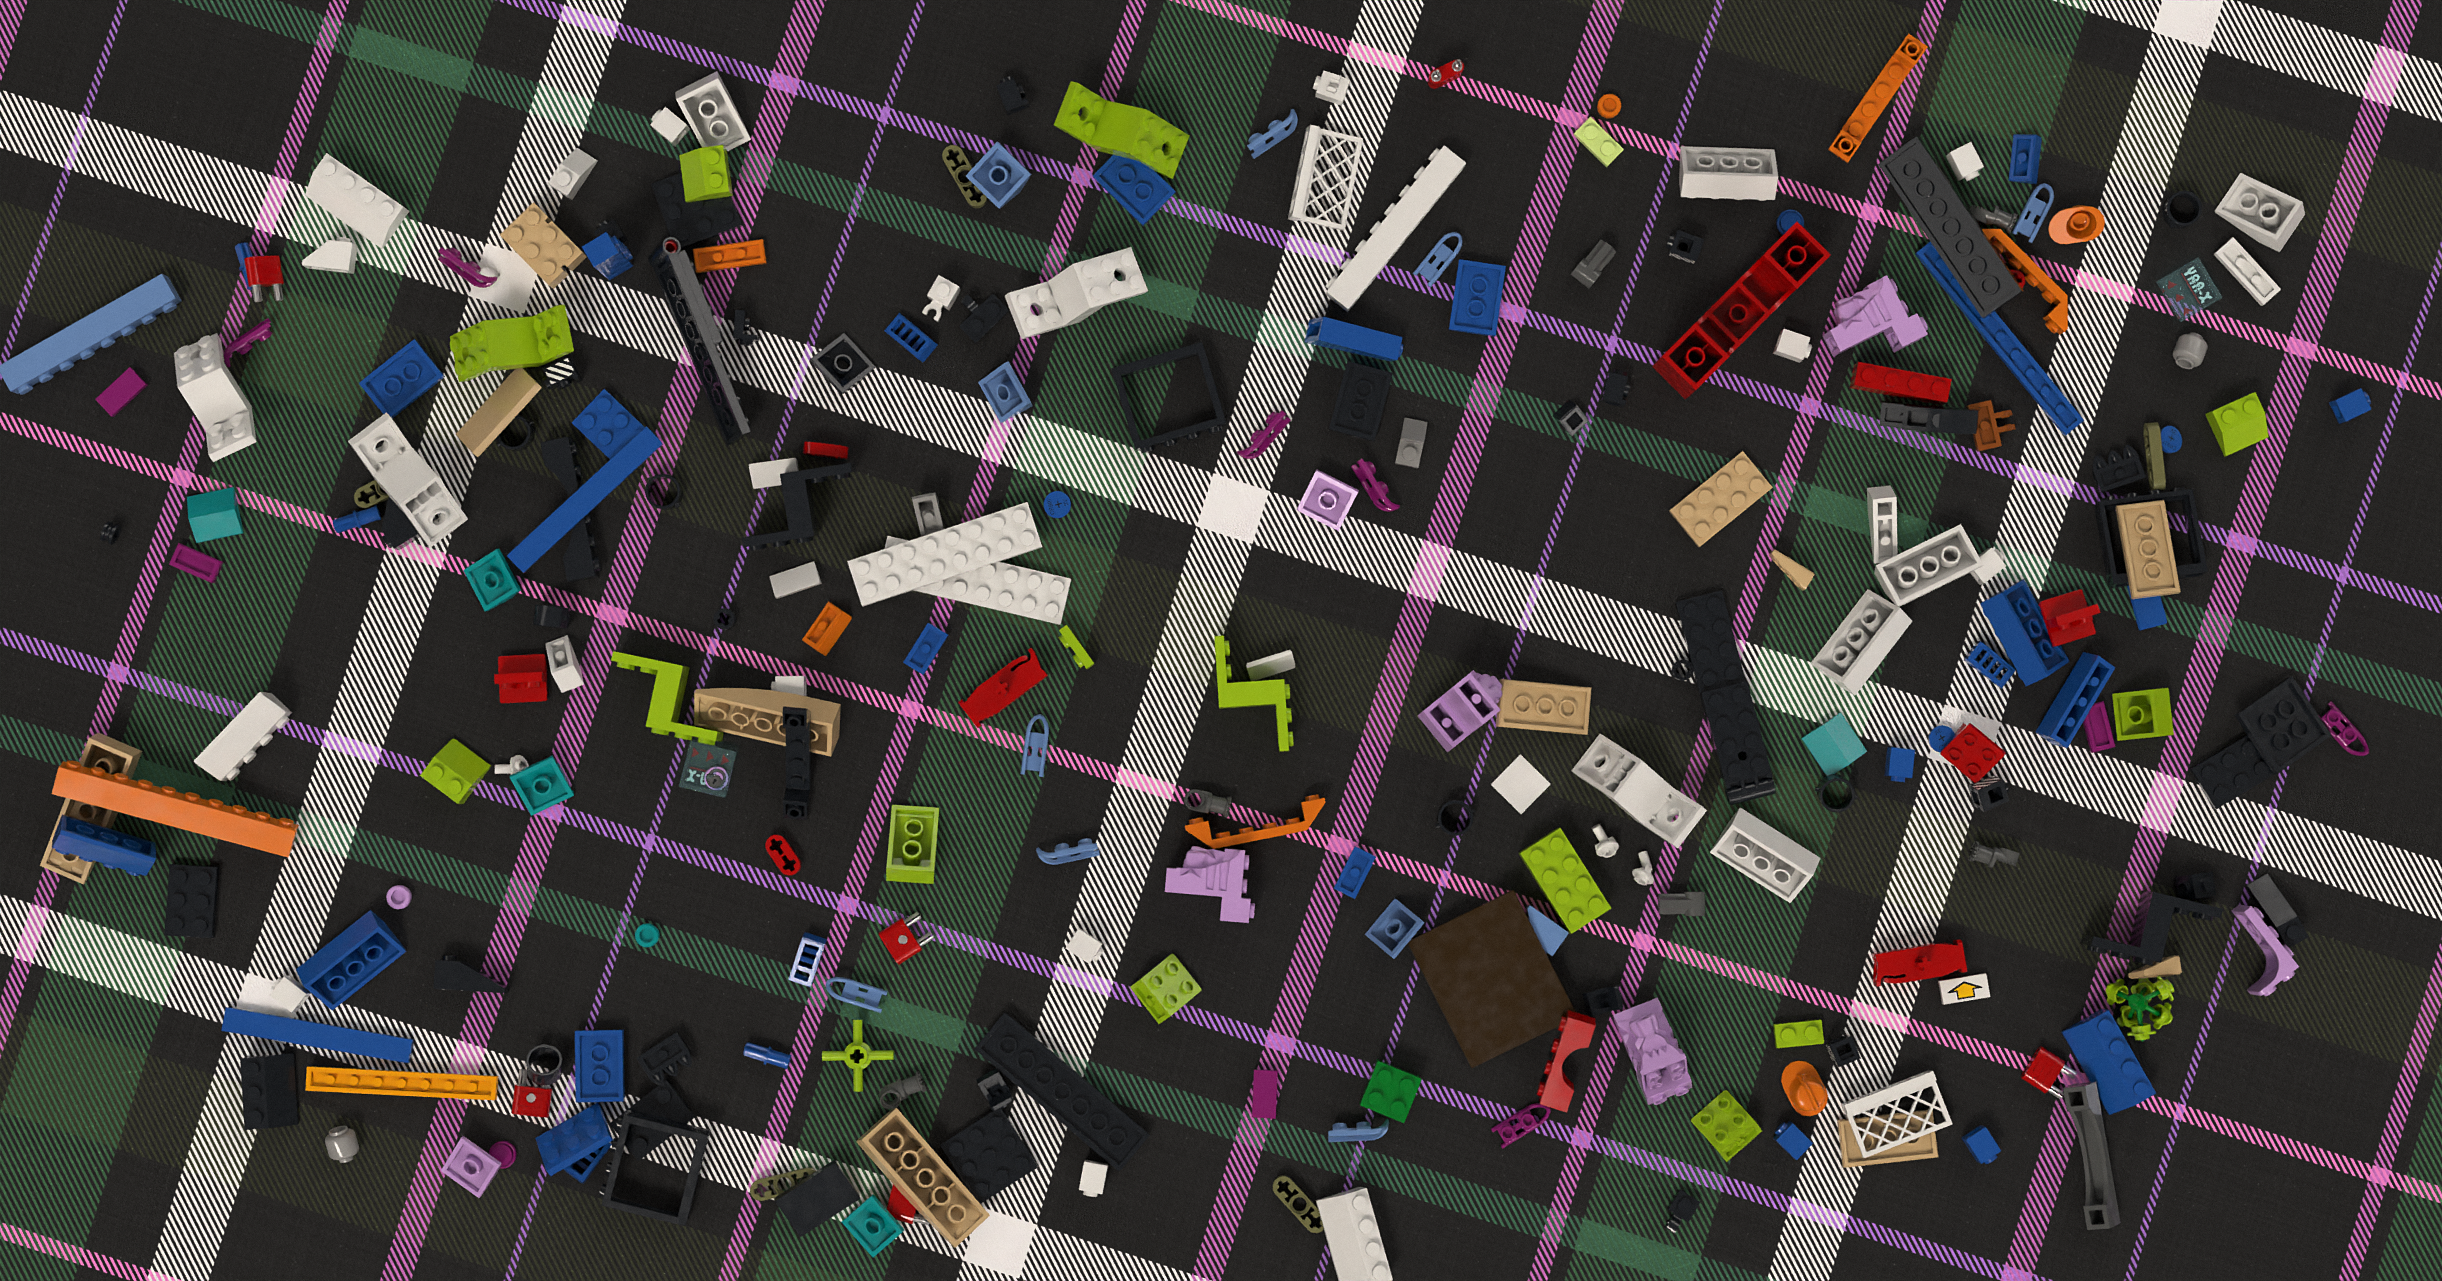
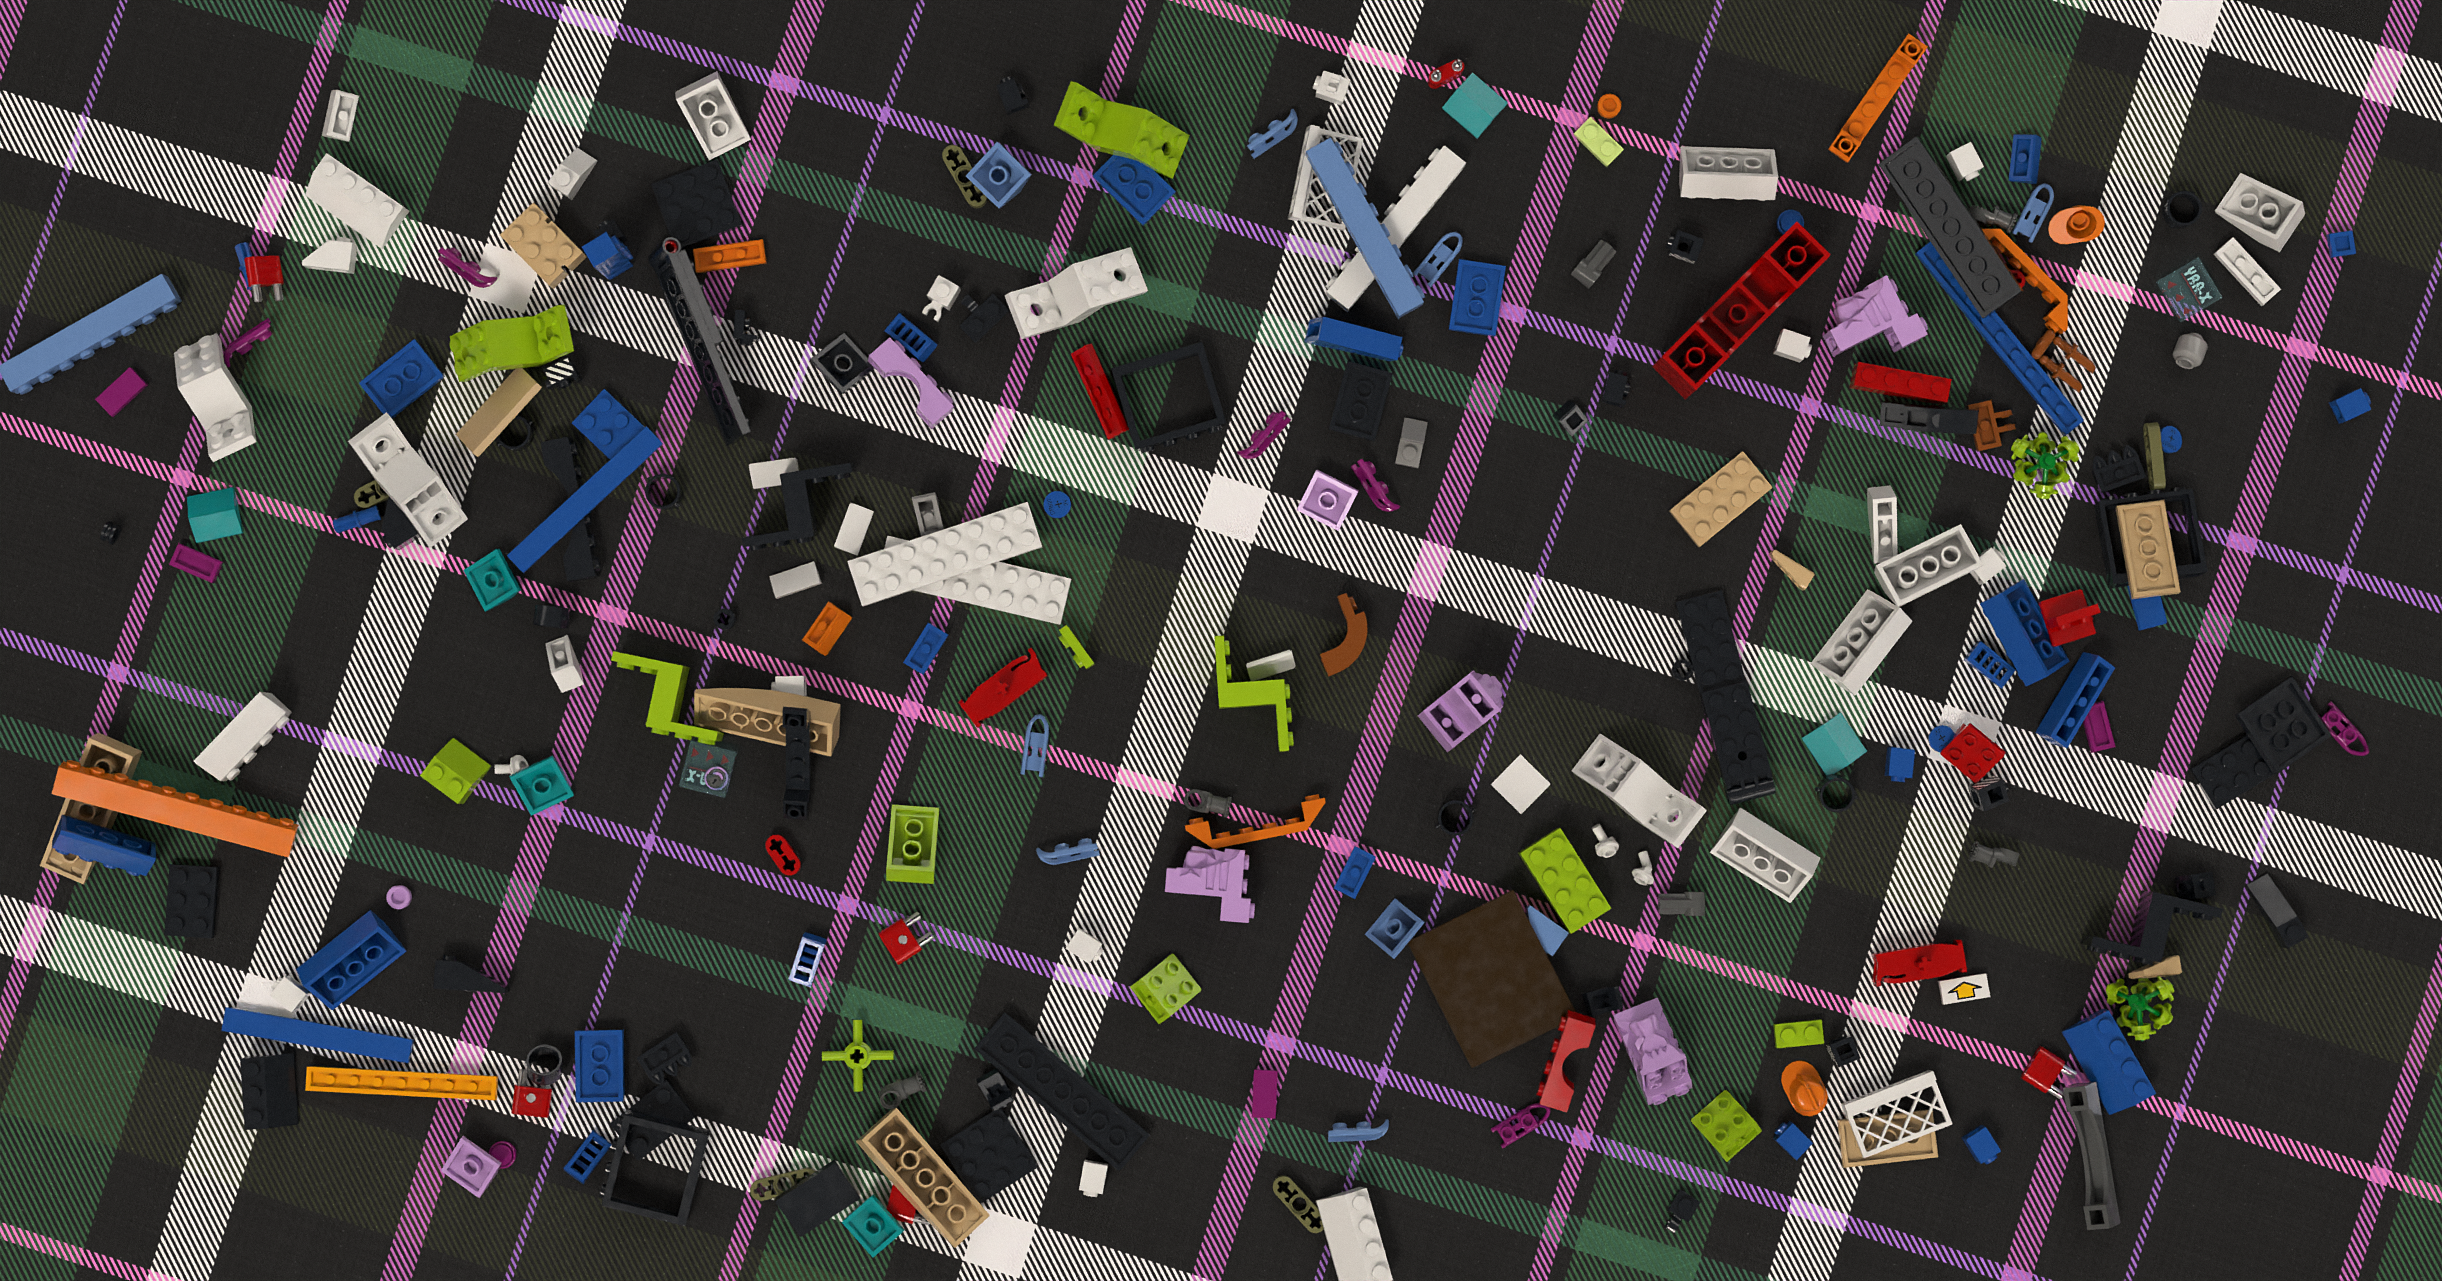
light grey head [325,1126,359,1163] -> none
red bracket [494,654,548,703] -> none
blue plate [535,1103,613,1176] -> none
teal tile [635,923,660,947] -> none
white brick [650,107,690,146] -> none
lime slope [679,145,733,202] -> none
blue axle [743,1042,792,1070] -> none
red beam [803,442,849,459] -> none
medium blue piece [826,977,888,1013] -> none
medium blue slope [978,361,1033,423] -> none
green brick [1359,1059,1422,1123] -> none
tan tile [1496,679,1591,735] -> none
lime slope [2112,688,2174,741] -> none
lime slope [2205,392,2269,456] -> none
lavender bracket [2231,905,2299,996] -> none
none -> white slope [322,90,359,142]
none -> white slope [834,502,874,556]
none -> lavender arch [868,337,954,429]
none -> red plate [1071,343,1129,440]
none -> medium blue brick [1305,137,1425,319]
none -> dark orange arch [1319,593,1367,677]
none -> teal slope [1442,73,1508,139]
none -> lime plant [2011,432,2079,499]
none -> dark orange piece [2031,330,2096,393]
none -> blue plate [2326,230,2356,258]

